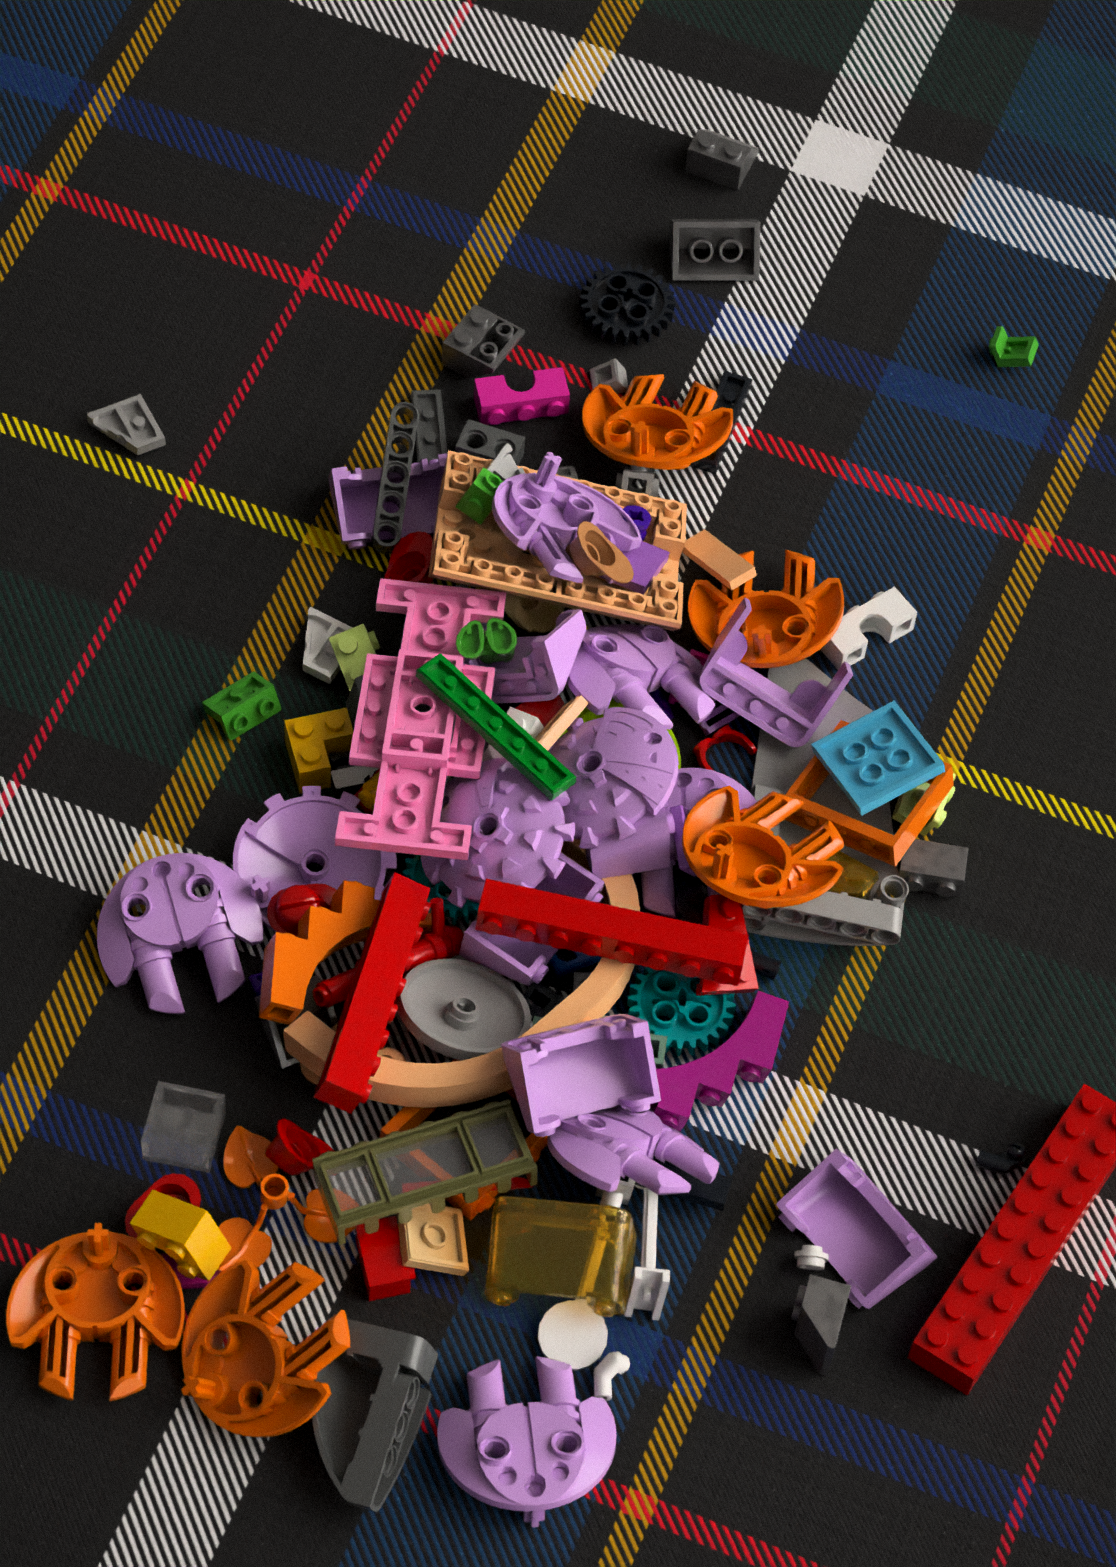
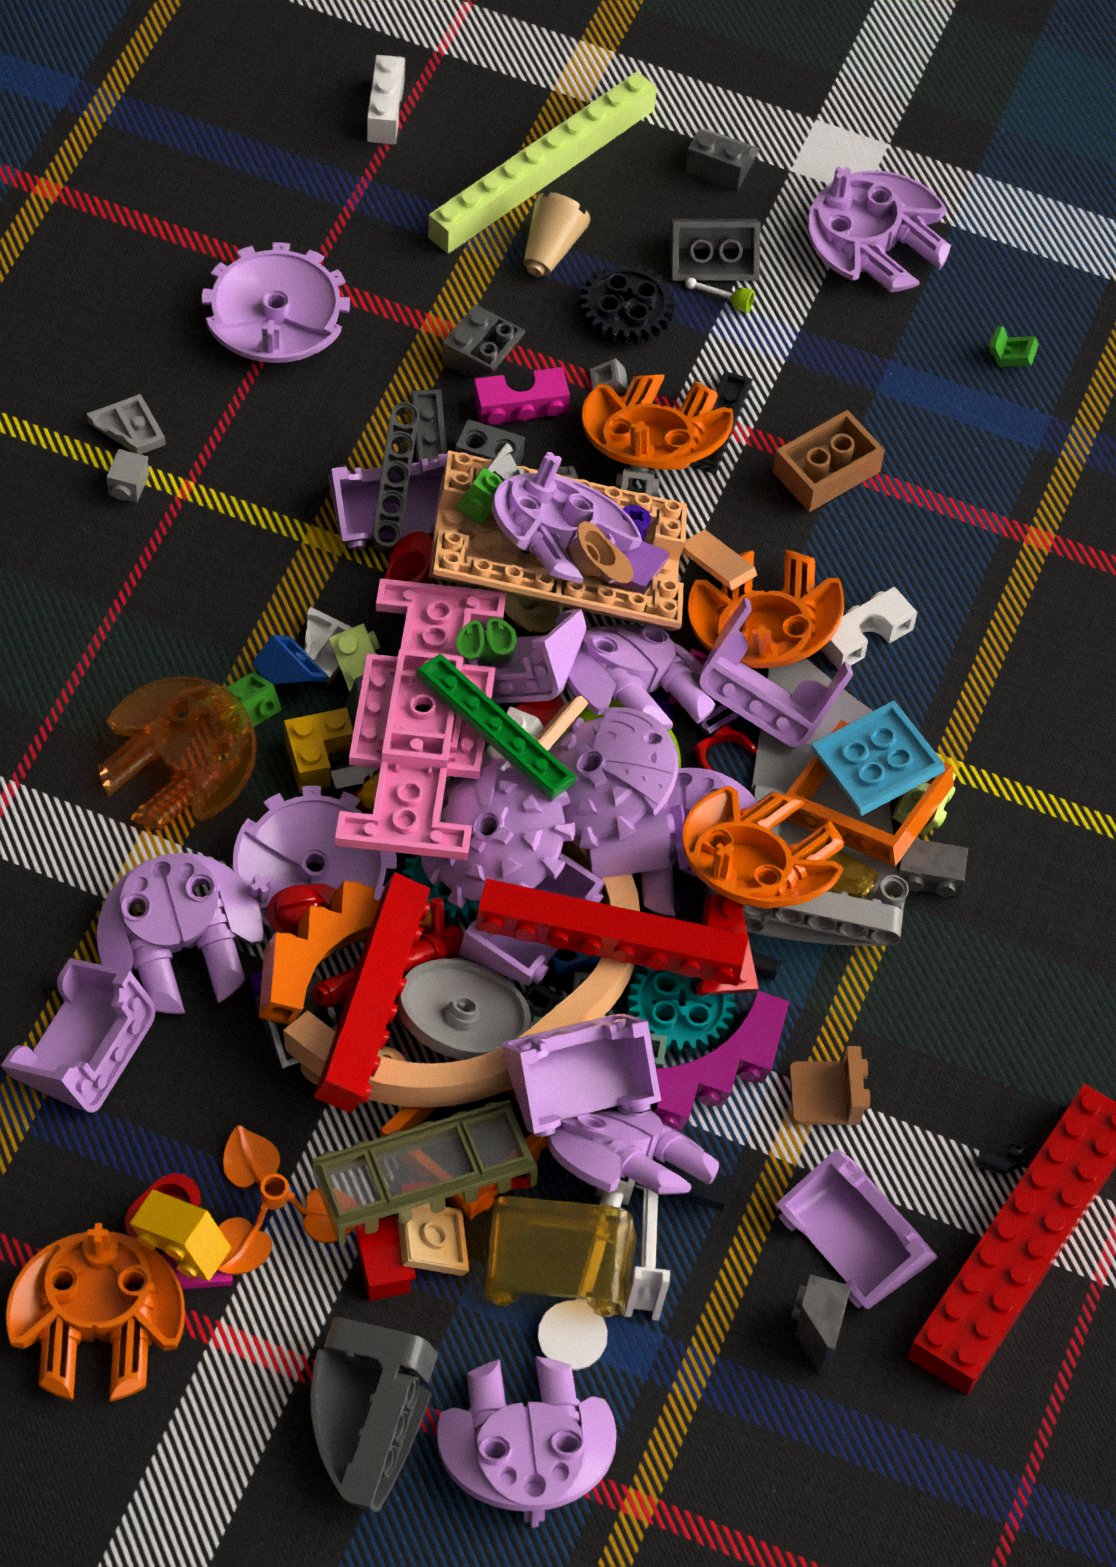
clear brick [141,1081,226,1173] -> none
orange piece [181,1260,350,1438] -> none
red piece [265,1118,338,1176] -> none
white arm [594,1351,630,1401] -> none
white plate [794,1245,829,1270] -> none
none -> lavender windscreen [1,958,156,1113]
none -> clear orange piece [99,676,257,830]
none -> light grey brick [107,449,149,503]
none -> lavender piece [202,243,350,363]
none -> blue slope [252,635,329,685]
none -> white arch [367,55,405,144]
none -> yellowish green brick [428,71,657,254]
none -> tan cone [523,192,590,277]
none -> hinge [685,278,755,313]
none -> medium nougat brick [772,410,885,512]
none -> medium nougat bracket [790,1046,870,1125]
none -> lavender piece [808,167,951,292]

